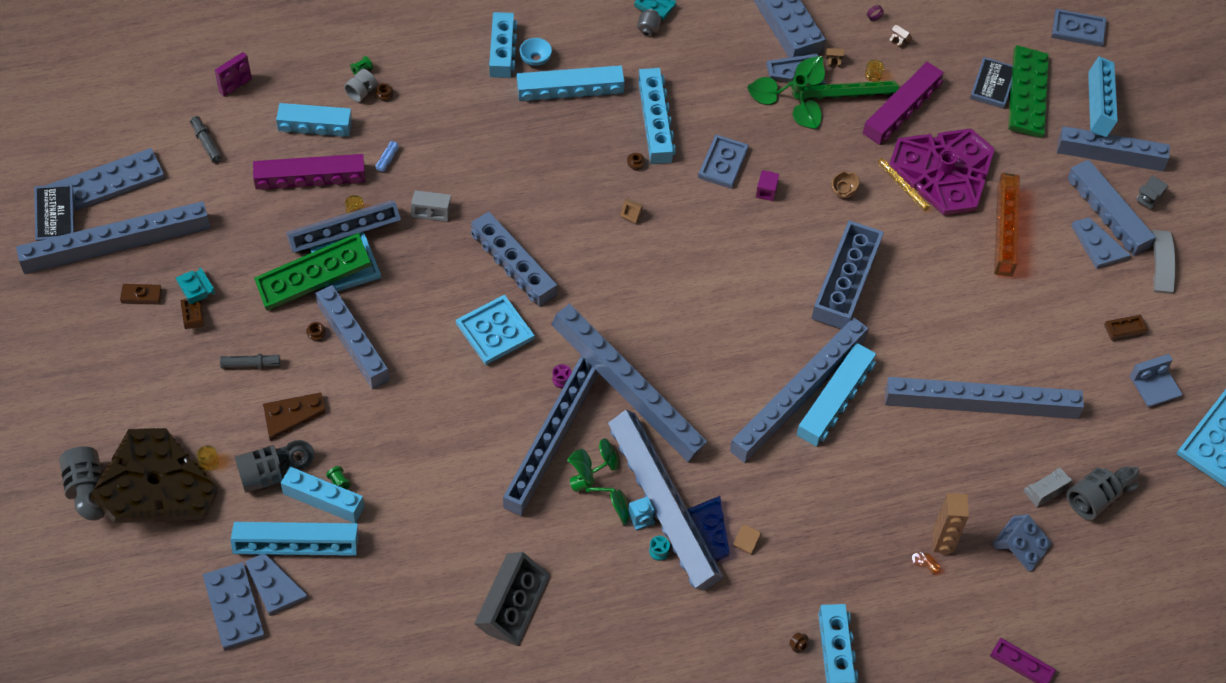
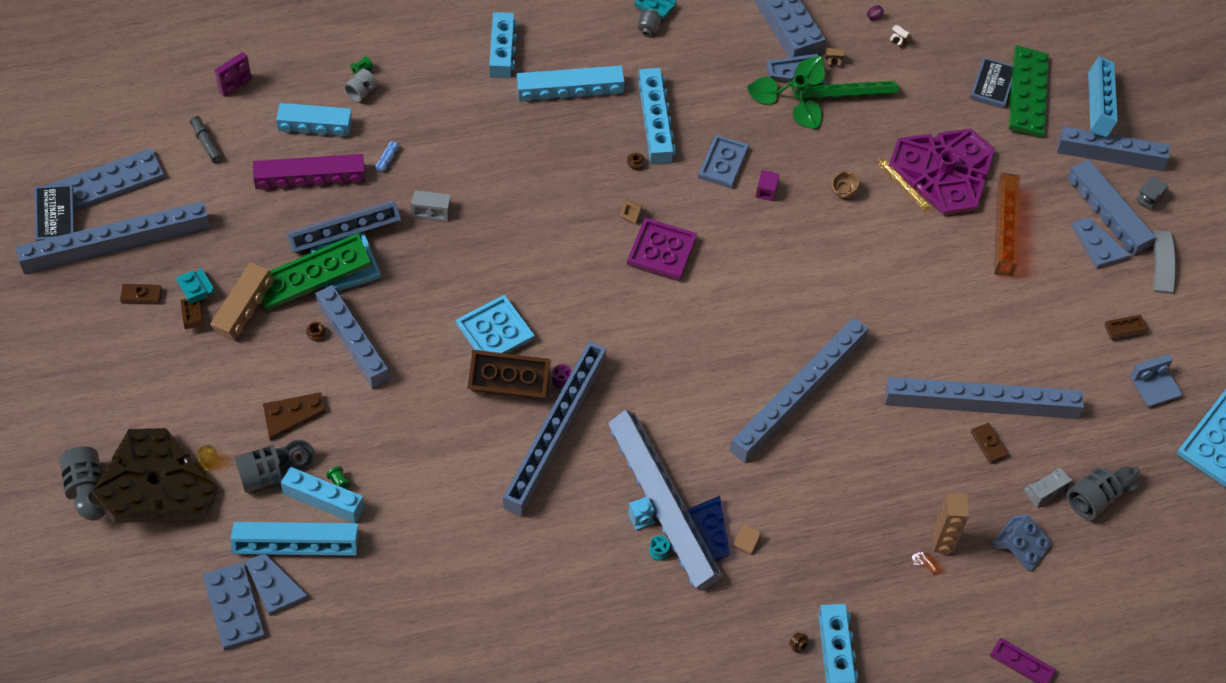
dark grey pin [220,354,281,369] -> none
clear yellow wheel [345,195,364,213] -> none
reddish brown plate [376,83,393,100] -> none
sand blue brick [471,212,557,307] -> none
dark grey slope [474,552,550,646] -> none
medium azure piece [520,38,552,66] -> none
sand blue brick [551,303,707,462] -> none
green plant [567,438,629,526] -> none
medium azure brick [797,343,877,447] -> none
sand blue brick [811,220,884,329] -> none
magenta brick [862,62,944,145] -> none
clear yellow wheel [865,60,884,82] -> none
sand blue tile [1051,9,1106,47] -> none
none -> medium nougat brick [210,262,274,341]
none -> reddish brown brick [467,350,552,399]
none -> magenta plate [627,218,697,281]
none -> reddish brown plate [971,423,1008,464]

